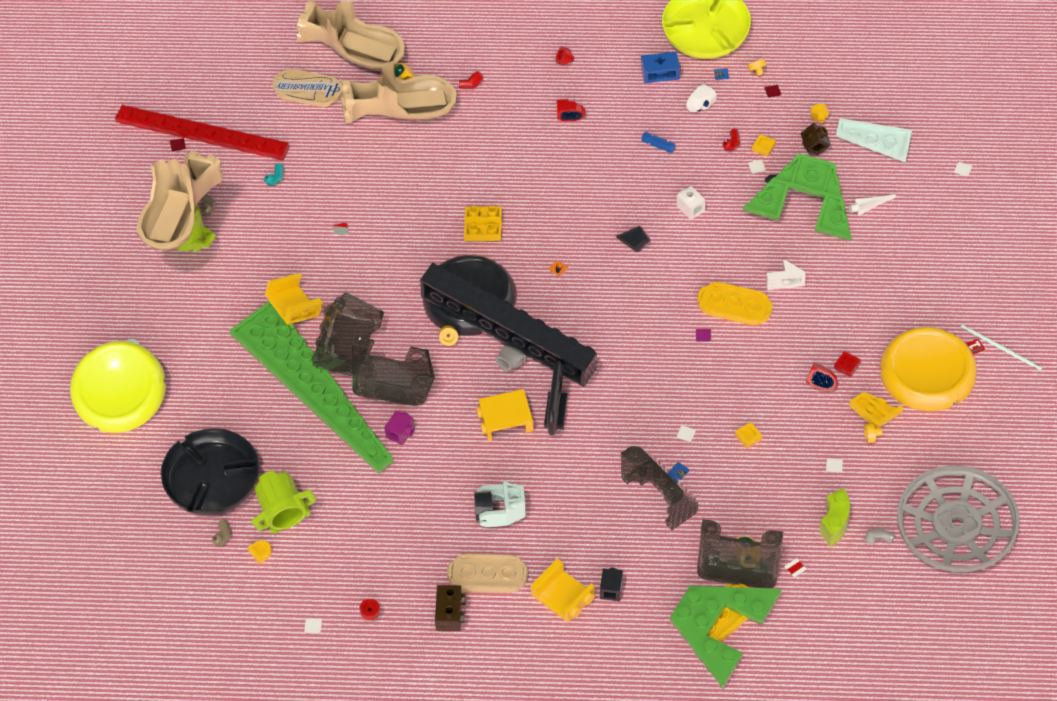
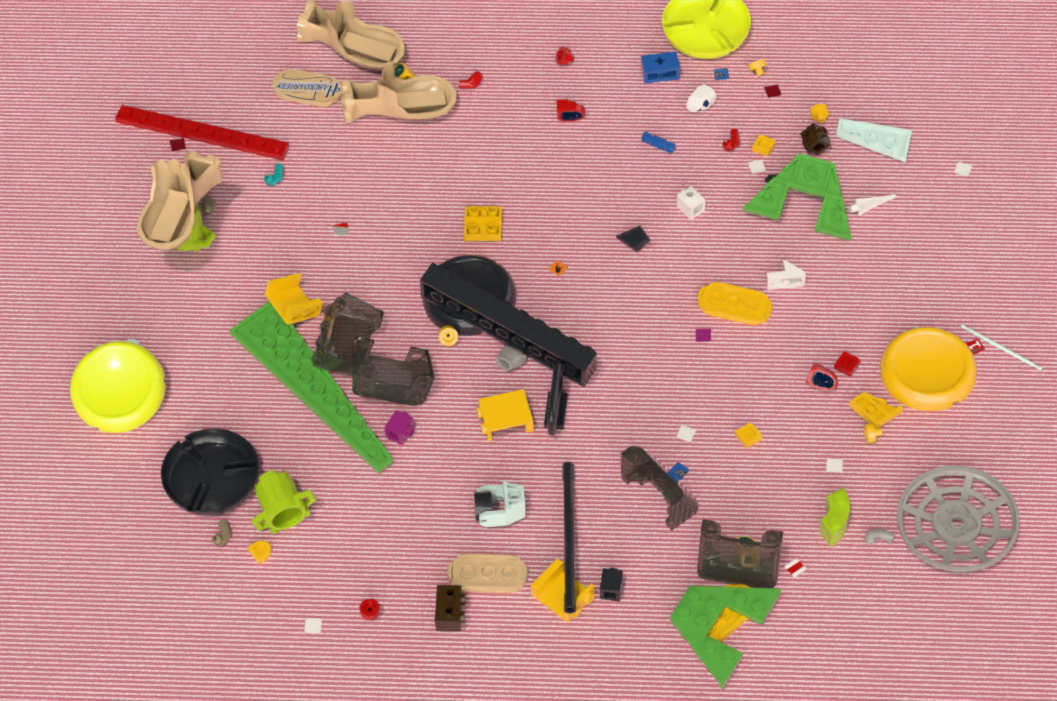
none -> black piece [562,462,576,614]

